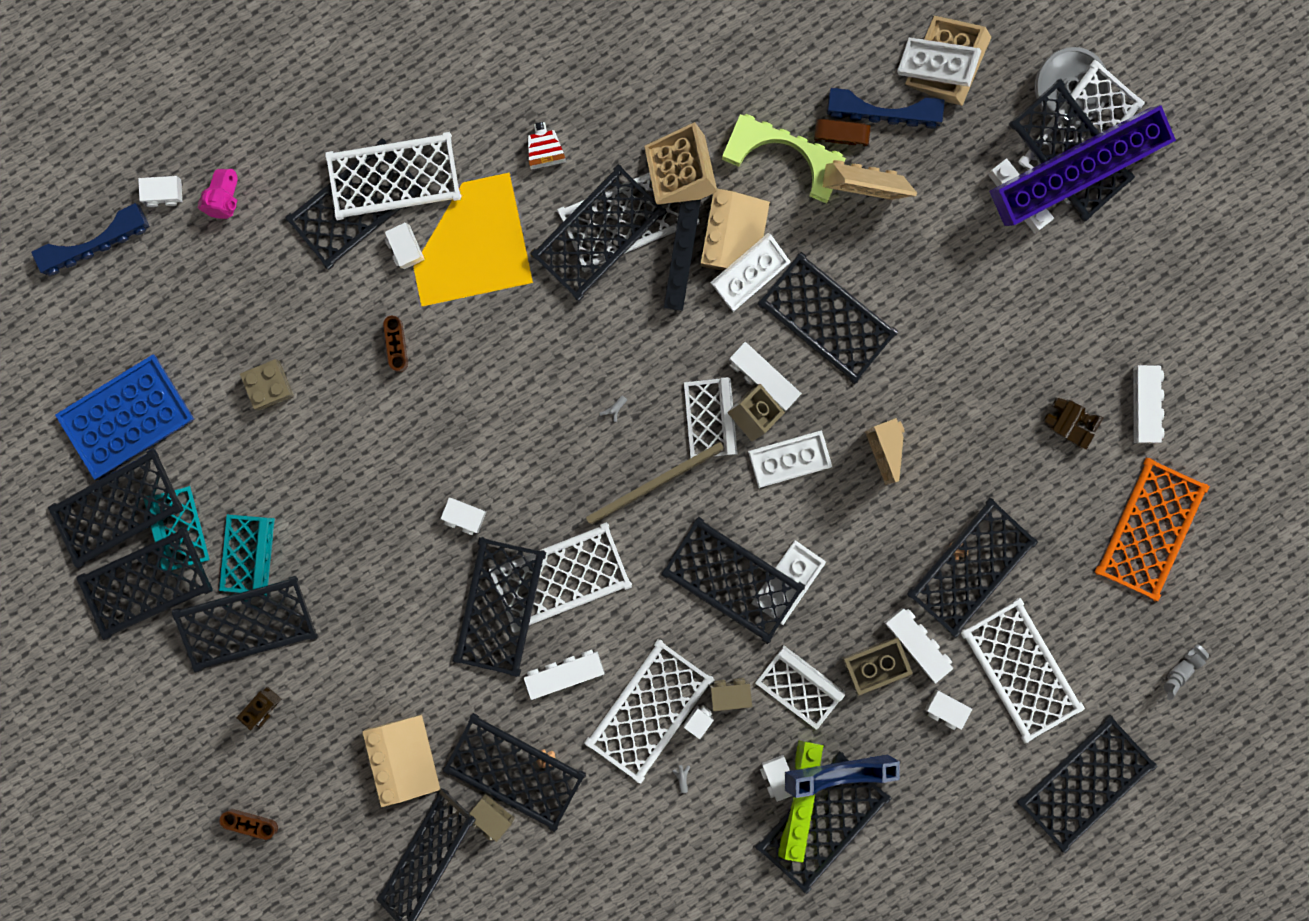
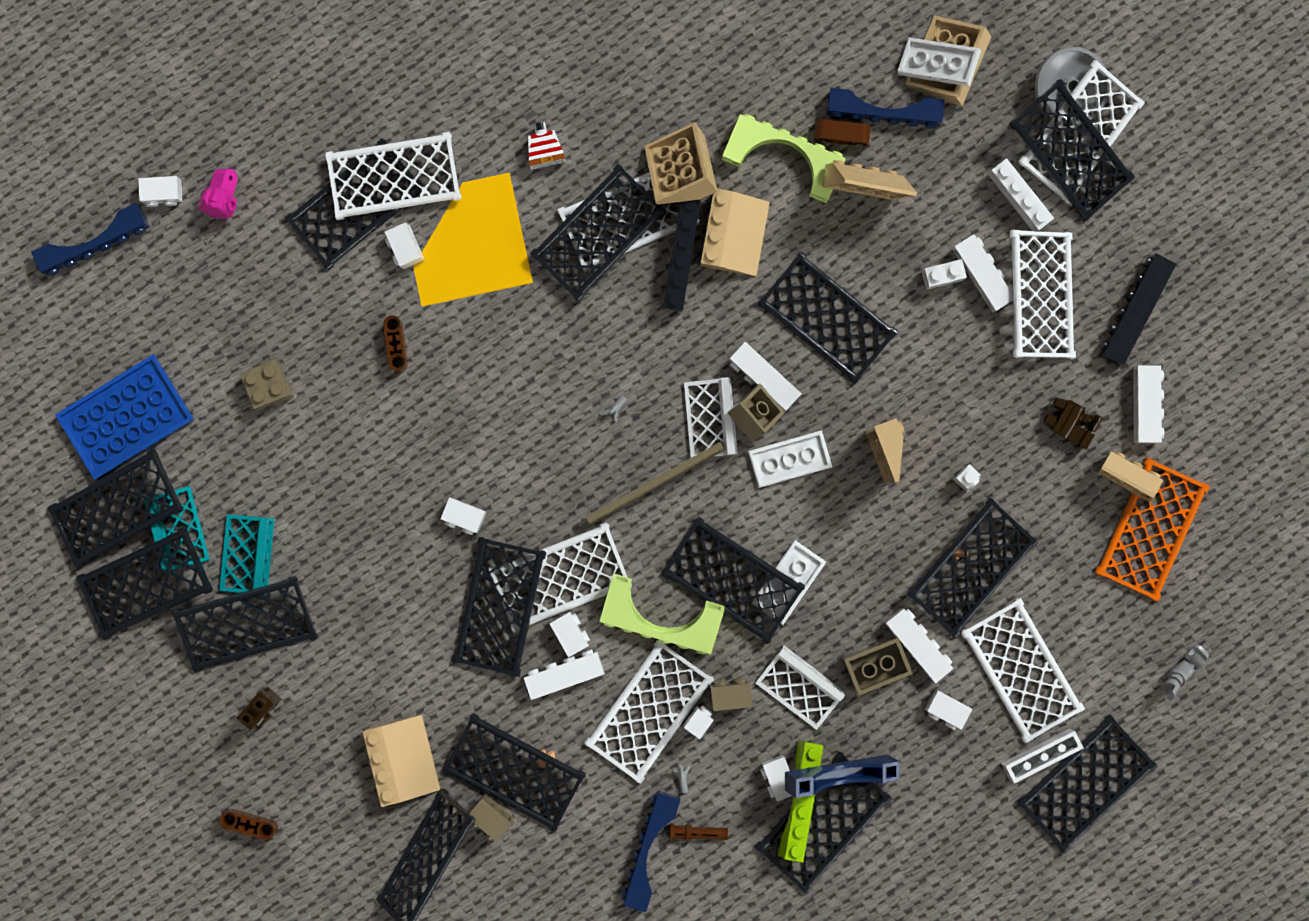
white tile [710,233,791,312] -> none
dark purple brick [989,105,1176,226] -> none
none -> white brick [550,612,590,658]
none -> yellowish green arch [599,574,725,655]
none -> dark blue arch [621,790,681,912]
none -> reddish brown pin [669,823,728,841]
none -> white brick [922,259,967,290]
none -> white brick [952,235,1013,313]
none -> white brick [953,464,980,492]
none -> white brick [1001,728,1083,784]
none -> white door [1010,230,1076,359]
none -> tan slope [1098,451,1163,502]
none -> black brick [1099,253,1177,367]

